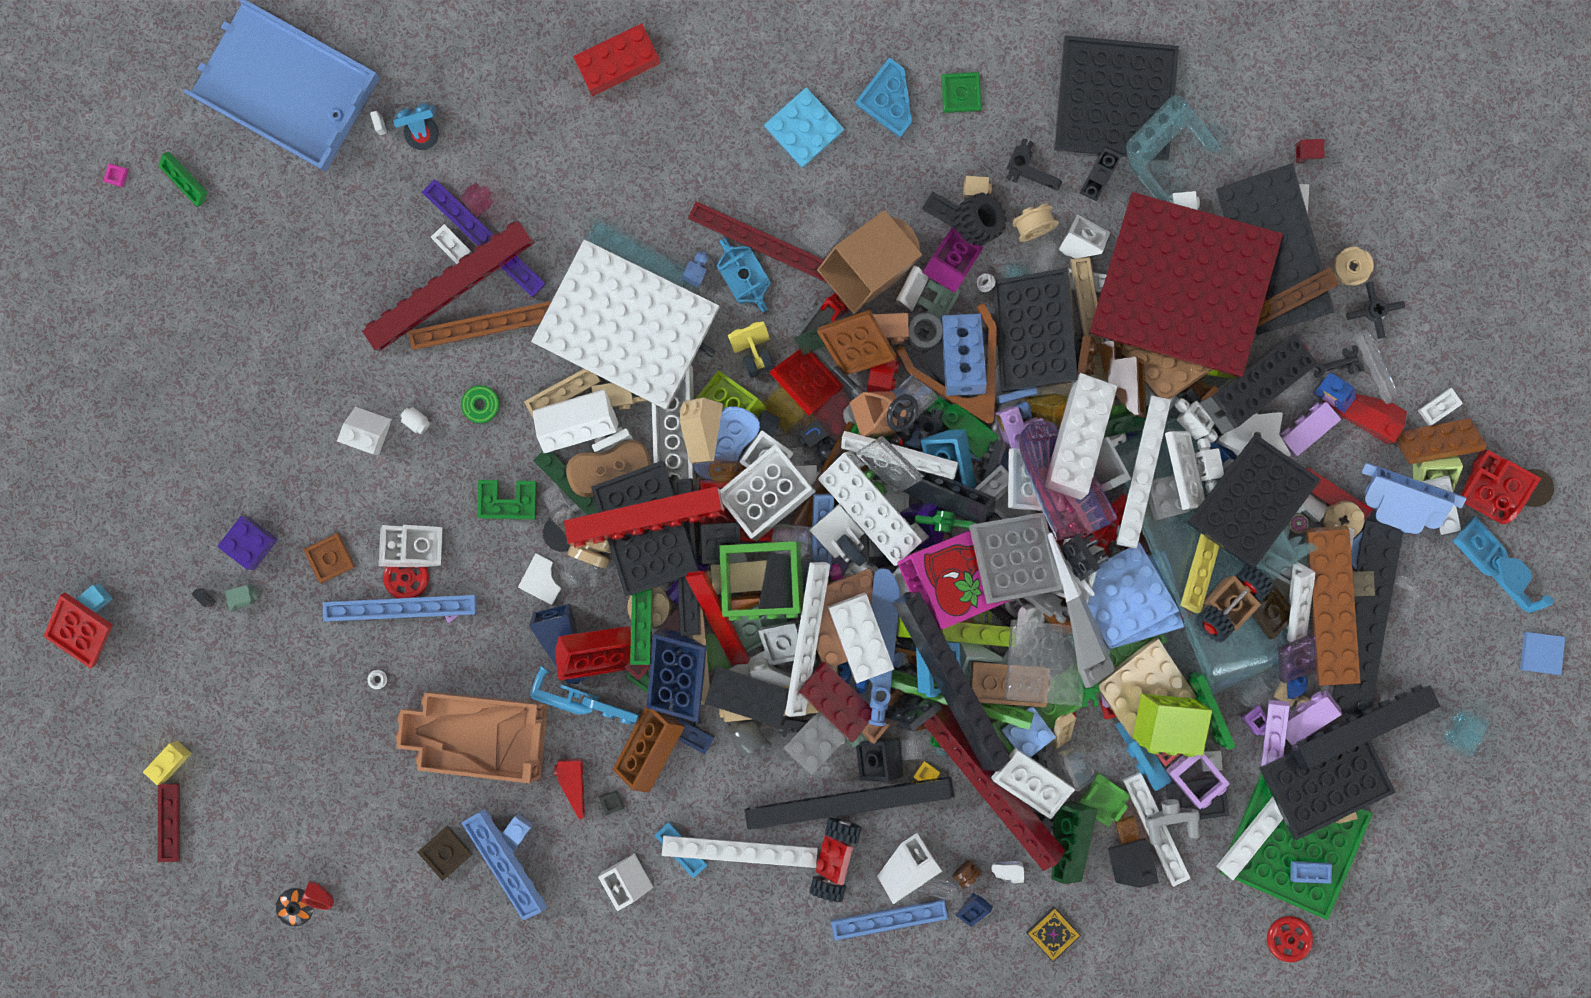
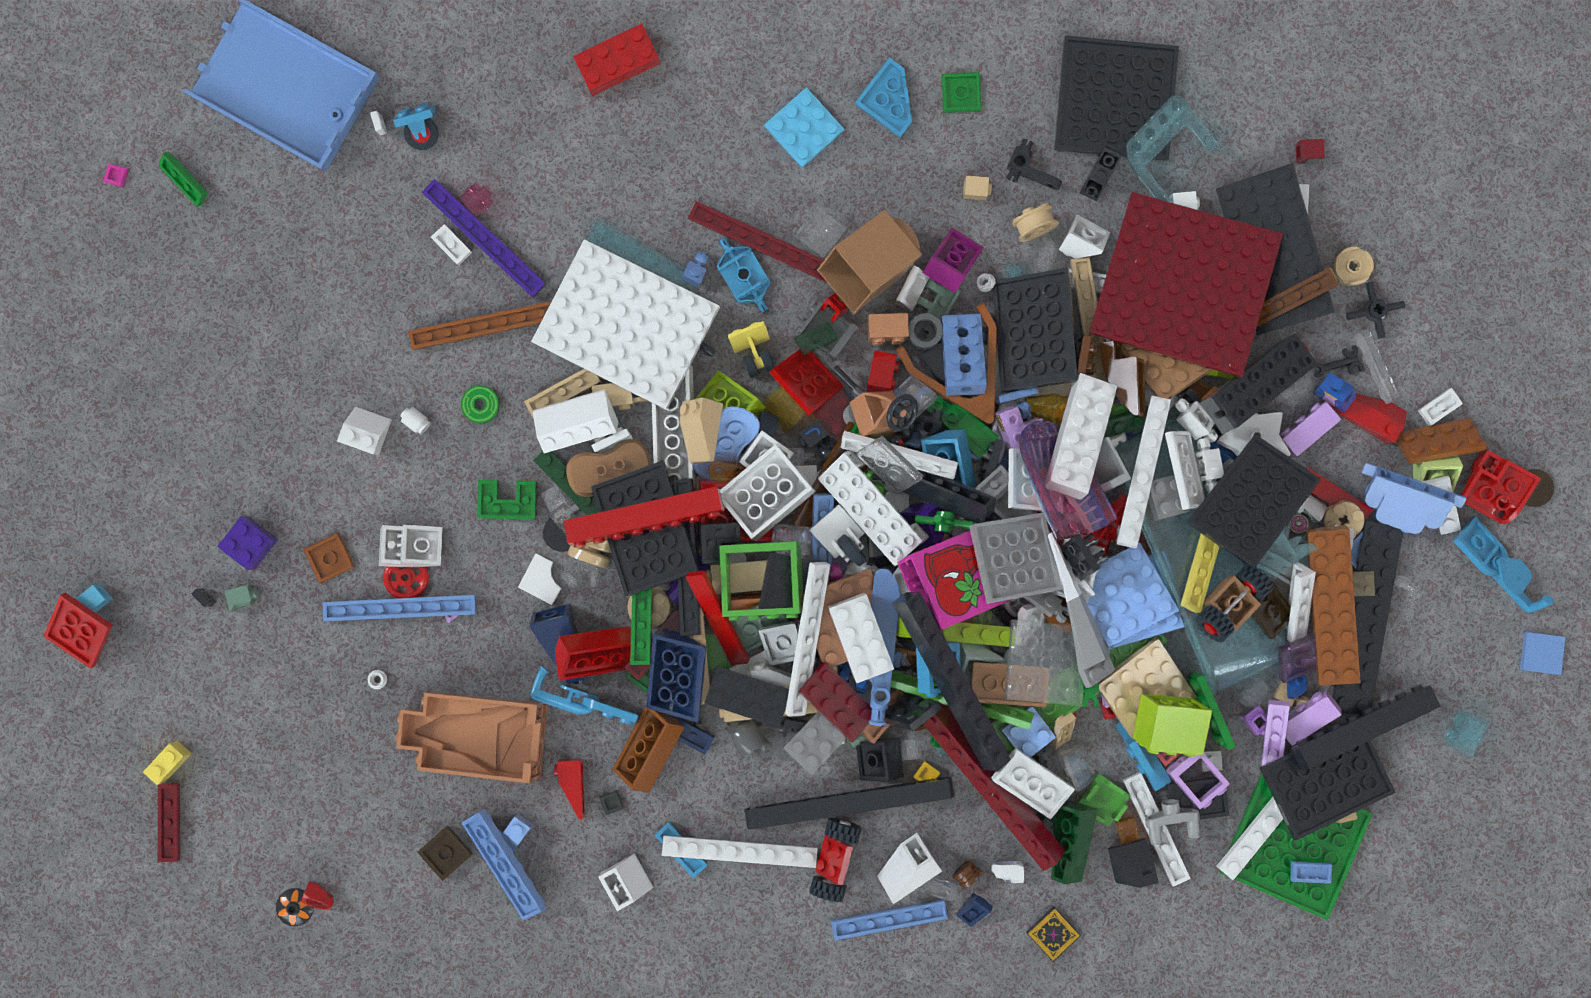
dark red brick [362,221,535,351] -> none
dark orange plate [817,310,896,375] -> none
black plate [922,191,981,229] -> none
black tyre [954,192,1007,246] -> none
red plate [1267,916,1313,962] -> none

